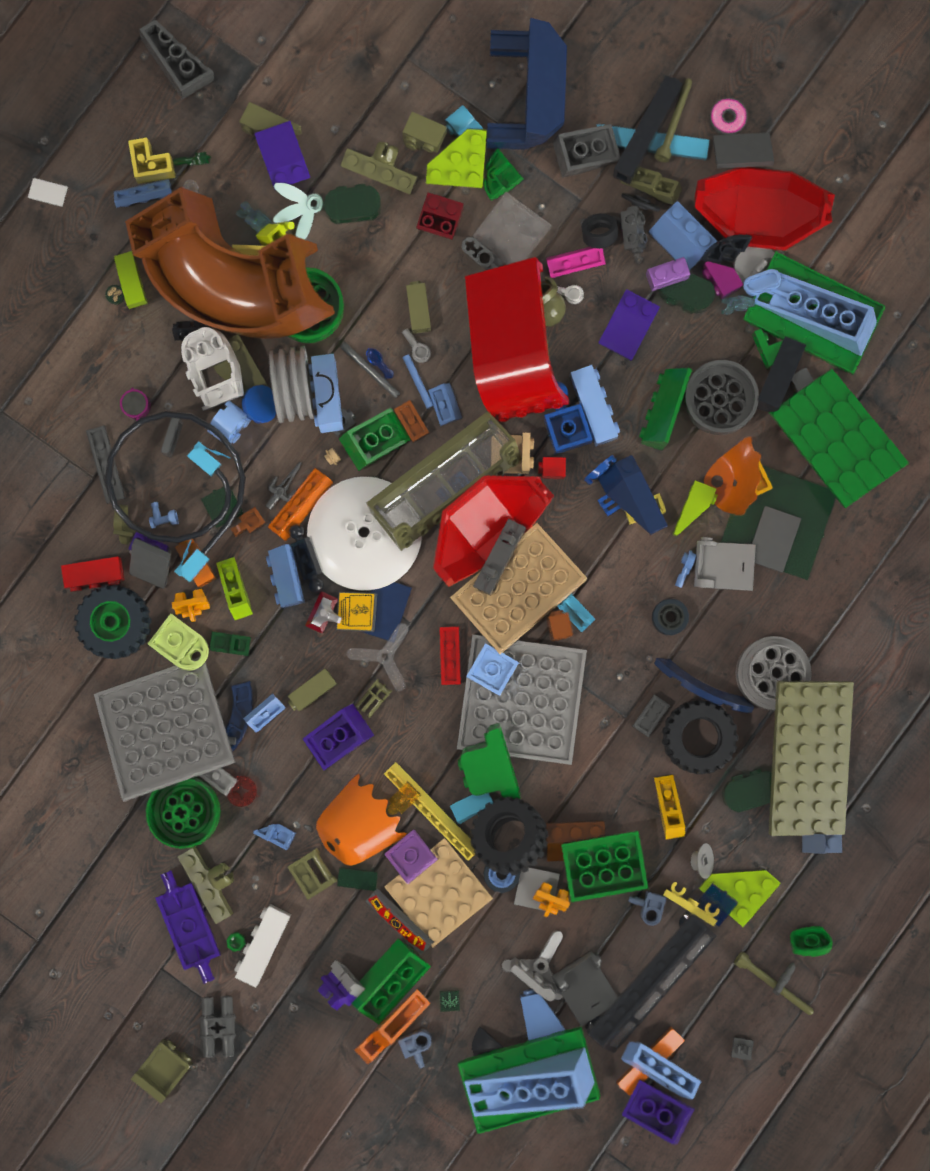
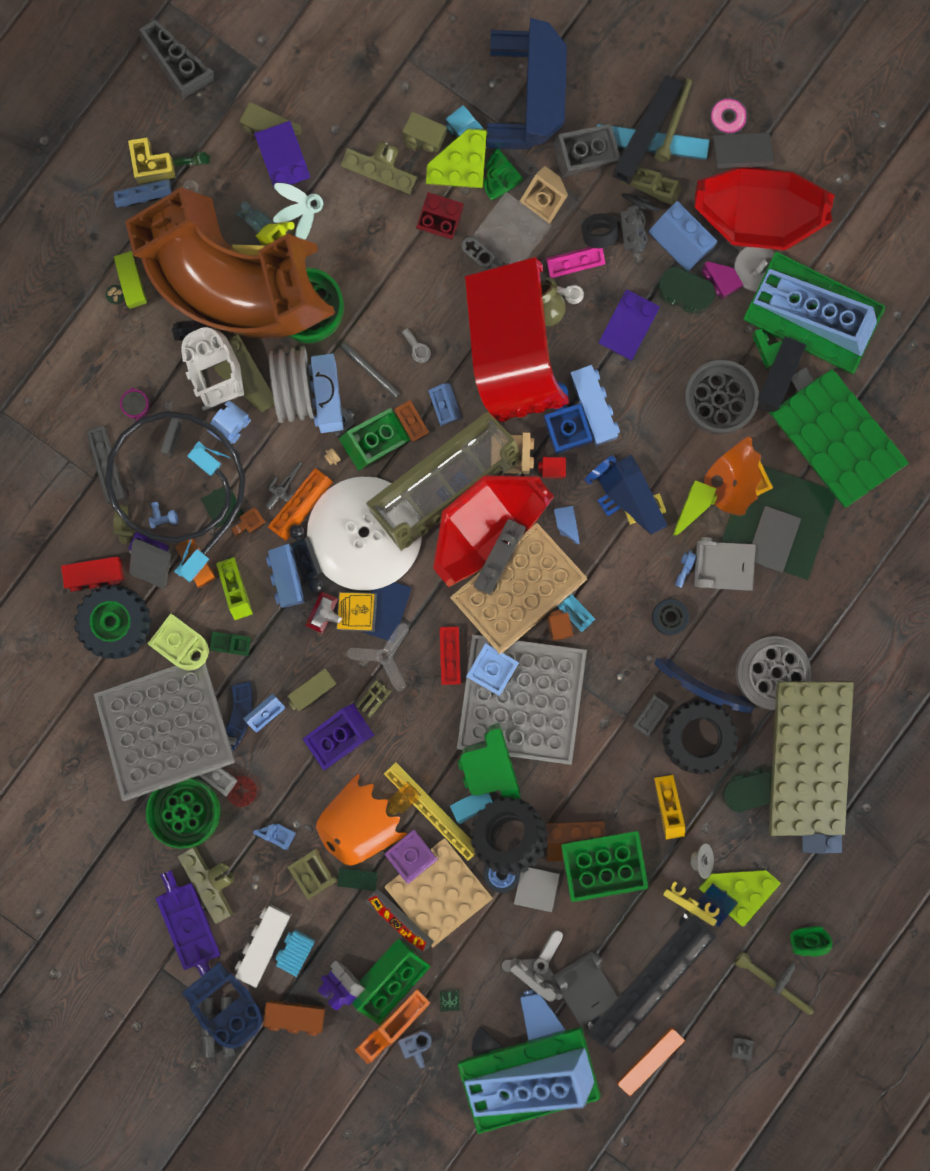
white sticker [28,178,68,206] -> none
olive panel [131,1039,193,1104] -> none
light orange hips [172,589,210,622] -> none
green tile [226,932,246,952] -> none
blue tile [242,385,277,424] -> none
clear green brick [324,184,382,225] -> none
clear blue piece [366,348,394,379] -> none
medium blue bar [403,354,434,409] -> none
olive brick [406,281,431,334] -> none
light orange hips [533,882,570,917] -> none
light blue brick [621,1042,701,1099] -> none
dark purple slope [622,1080,695,1145] -> none
sand blue piece [628,891,667,926] -> none
green slope [639,368,692,451] -> none
medium lavender brick [646,257,690,291] -> none
black brick [701,234,752,263] -> none
clear light blue plate [721,296,755,315] -> none
light blue tile [743,269,782,296] -> none
none -> dark blue slope [182,962,262,1048]
none -> dark orange brick [263,1000,326,1036]
none -> medium azure brick [275,929,316,977]
none -> tan slope [519,166,568,224]
none -> medium blue slope [554,506,579,544]

